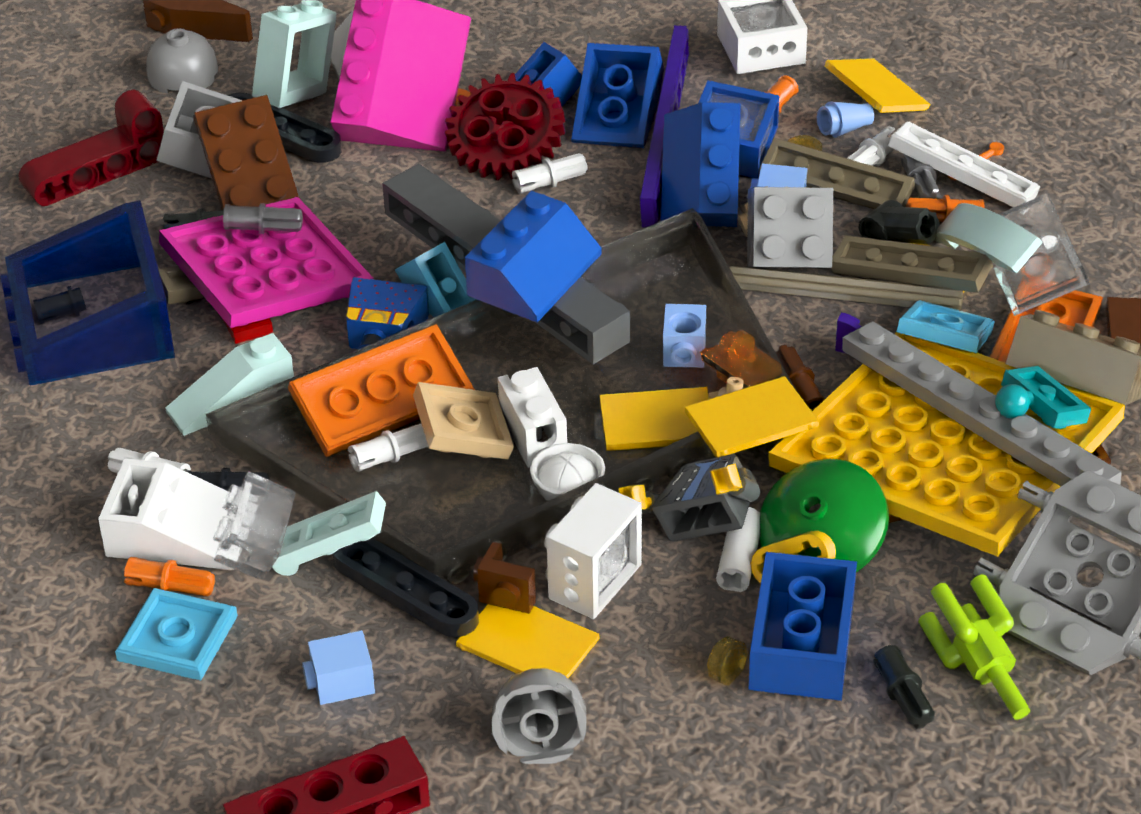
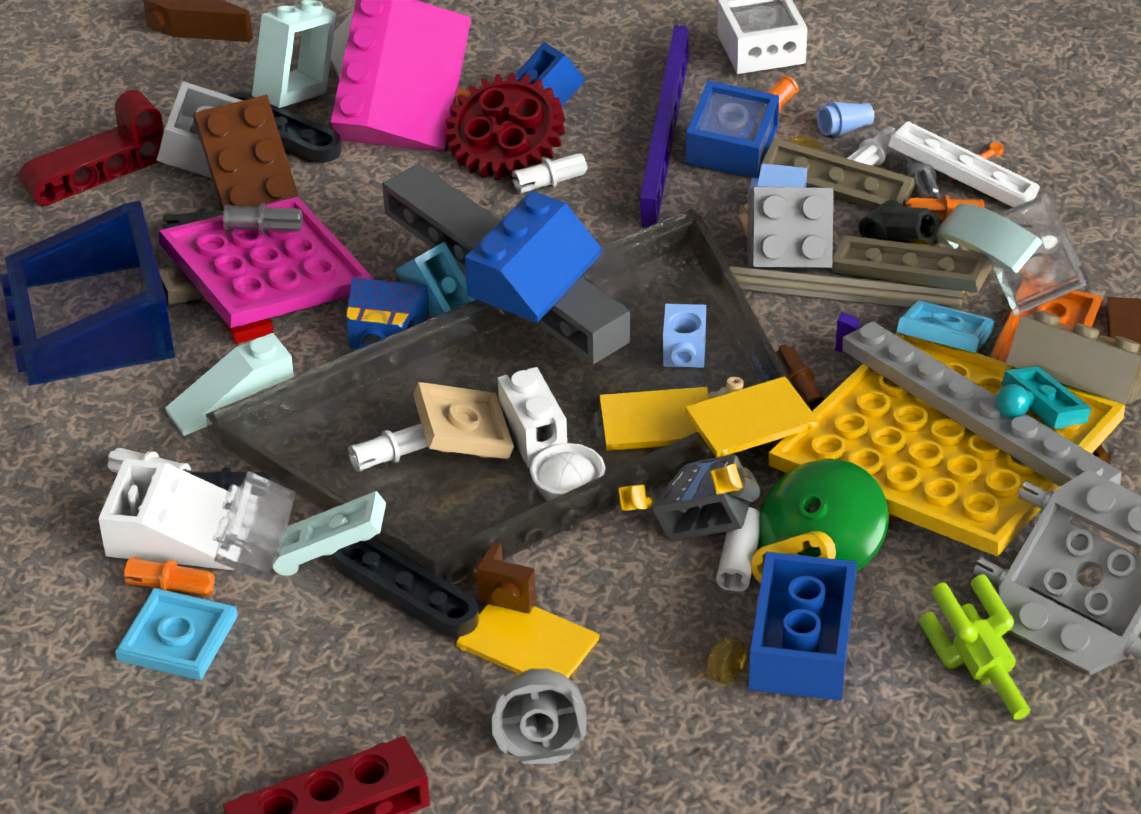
black pin [33,286,87,325] -> none
light grey cylinder [146,29,218,94] -> none
orange tile [288,324,475,457] -> none
light blue brick [302,630,375,705] -> none
white piece [544,483,642,619] -> none
blue slope [571,43,664,148] -> none
blue slope [660,102,741,227] -> none
clear orange hips [700,330,782,389] -> none
yellow piece [824,59,930,113] -> none
pearl dark grey axle [873,645,935,729] -> none

